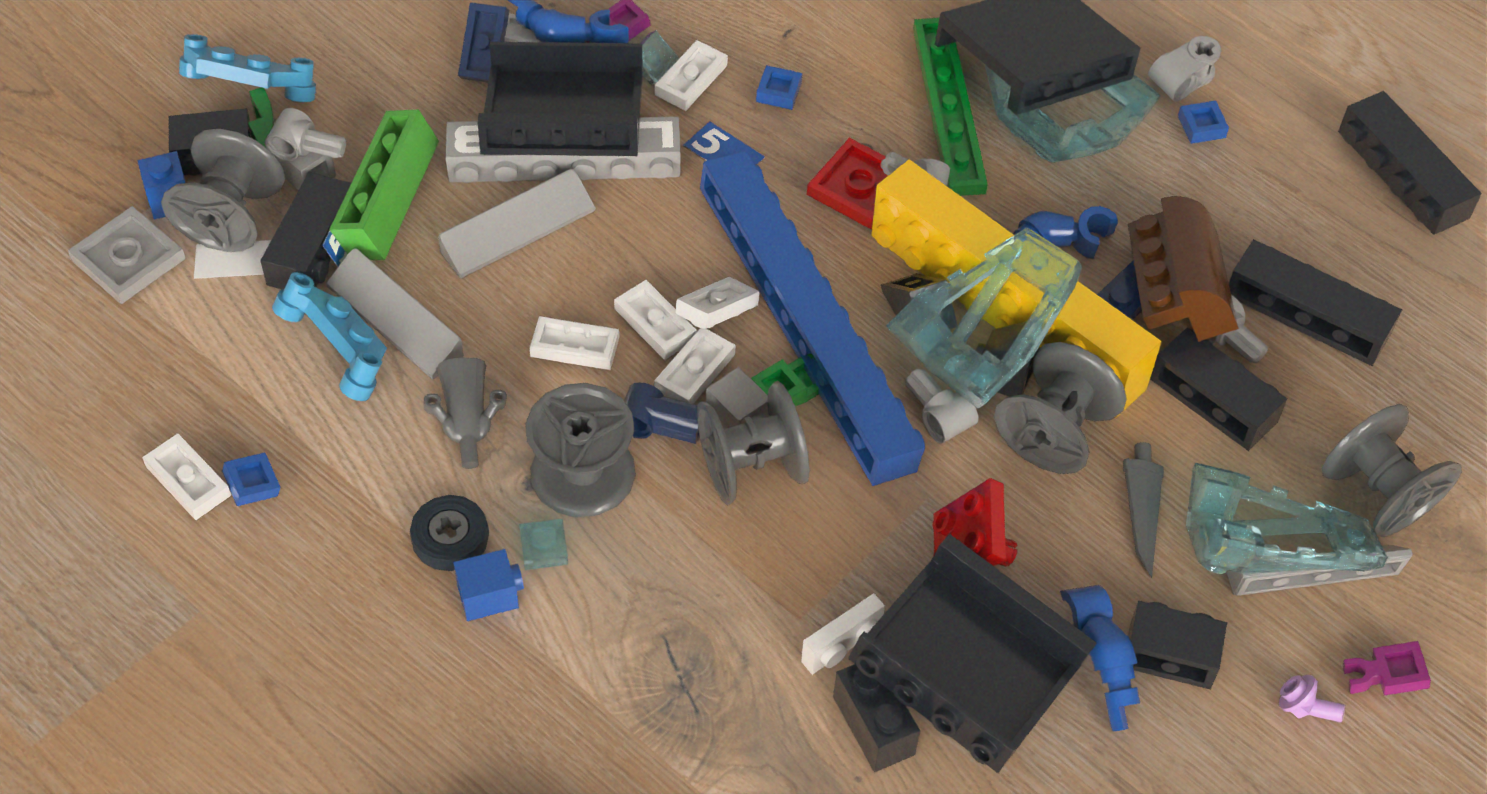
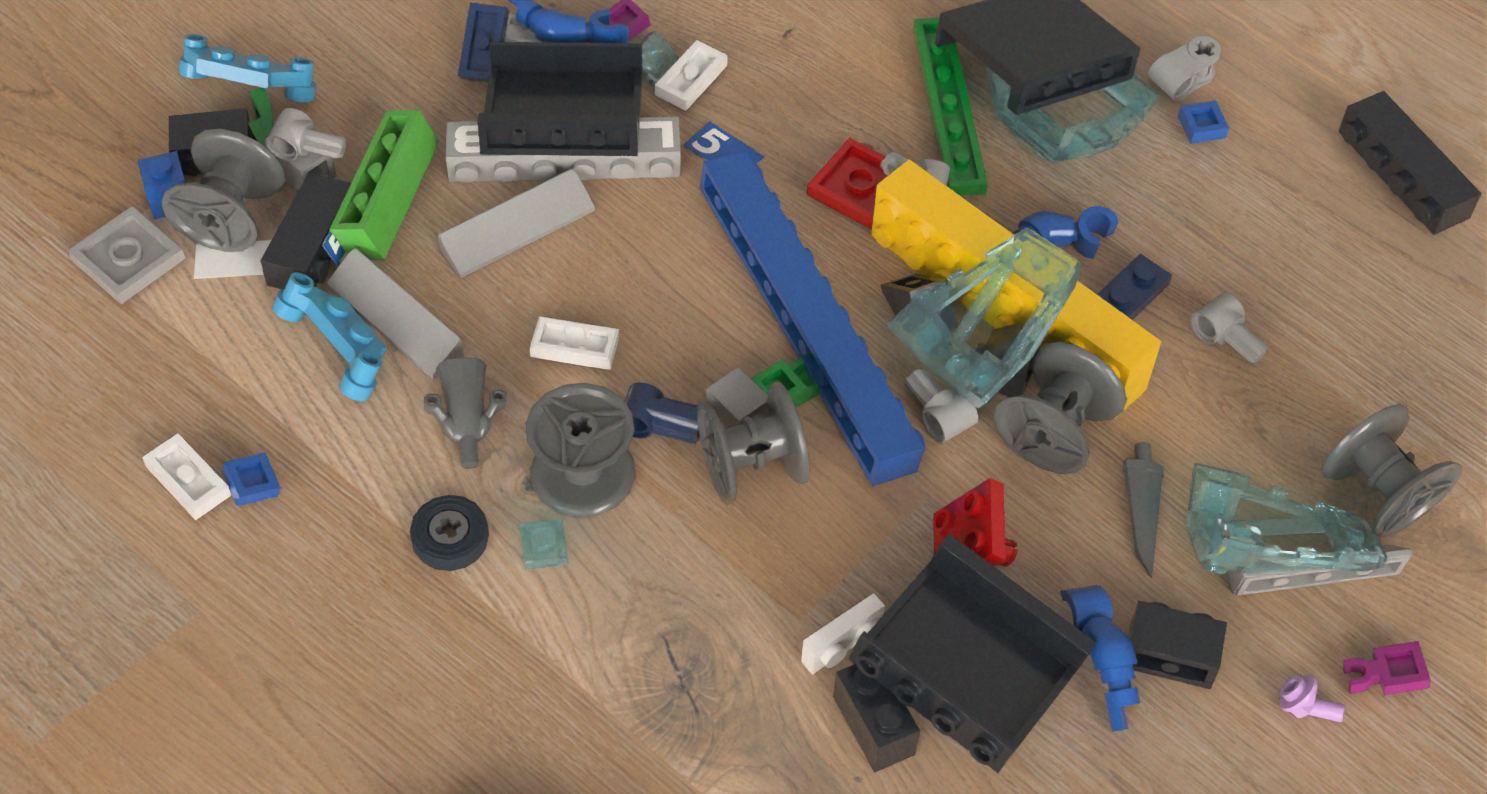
blue brick [453,549,524,621] -> none
white plate [614,280,697,360] -> none
white plate [654,328,736,404] -> none
white plate [675,277,760,329] -> none
blue plate [756,65,802,110] -> none
reddish brown brick [1127,196,1239,342] -> none
black brick [1150,327,1288,451] -> none
black brick [1229,239,1403,367] -> none

